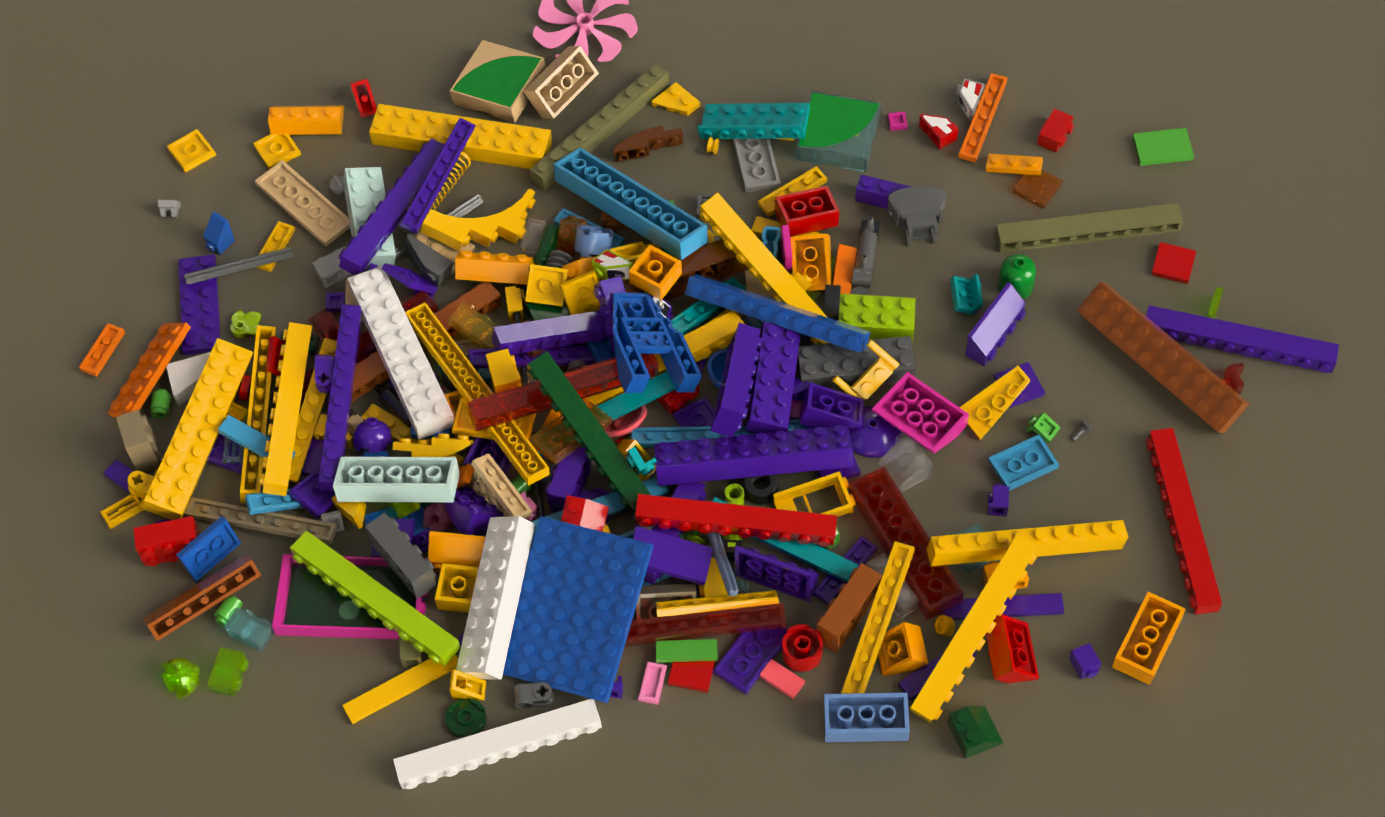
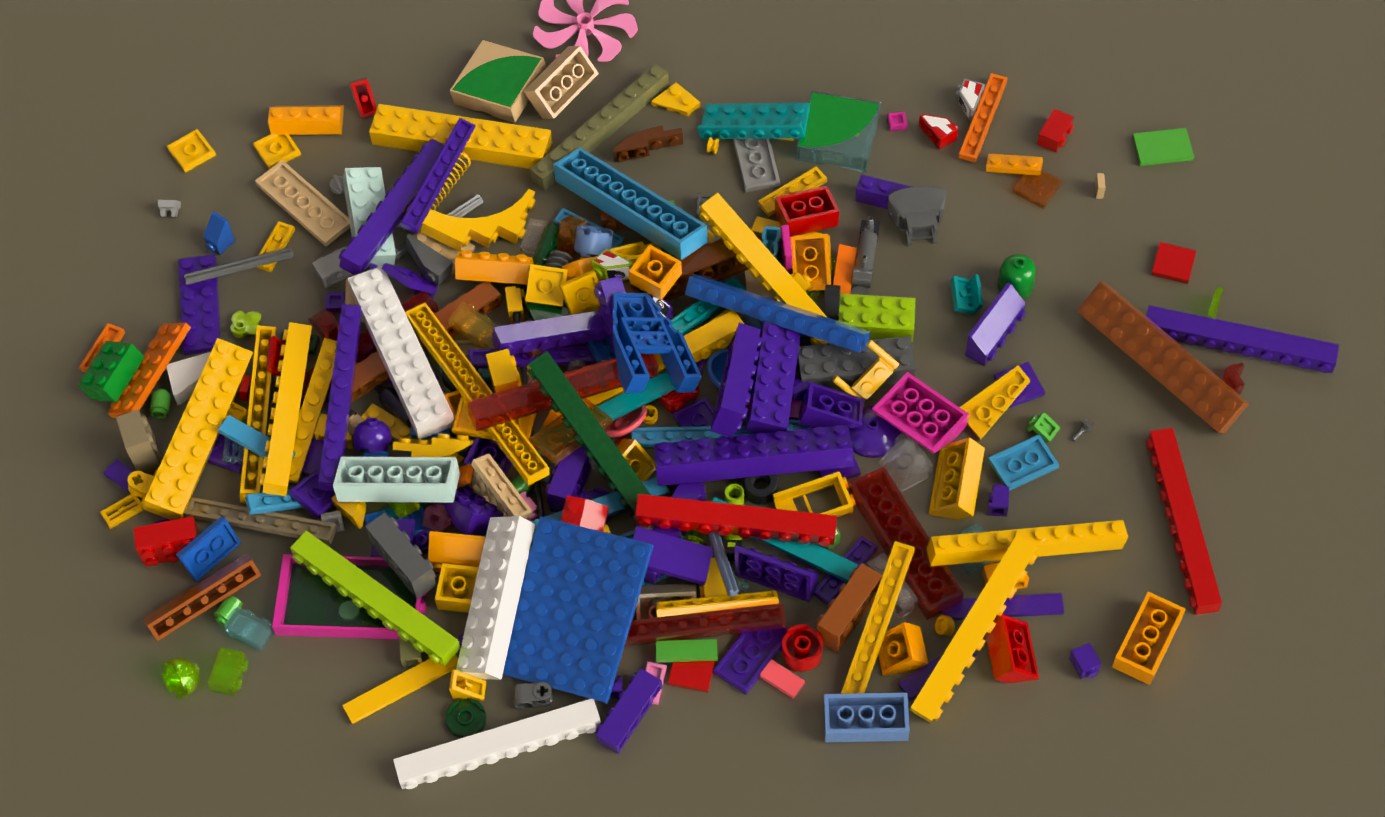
dark purple piece [315,355,335,393] -> none
teal bracket [625,446,657,476] -> none
dark green slope [947,706,1003,759] -> none
olive brick [995,203,1183,253] -> none
none -> green brick [77,341,145,402]
none -> dark purple brick [595,669,663,754]
none -> yellow bush [643,405,658,425]
none -> yellow slope [928,437,985,520]
none -> tan tile [1095,173,1106,199]

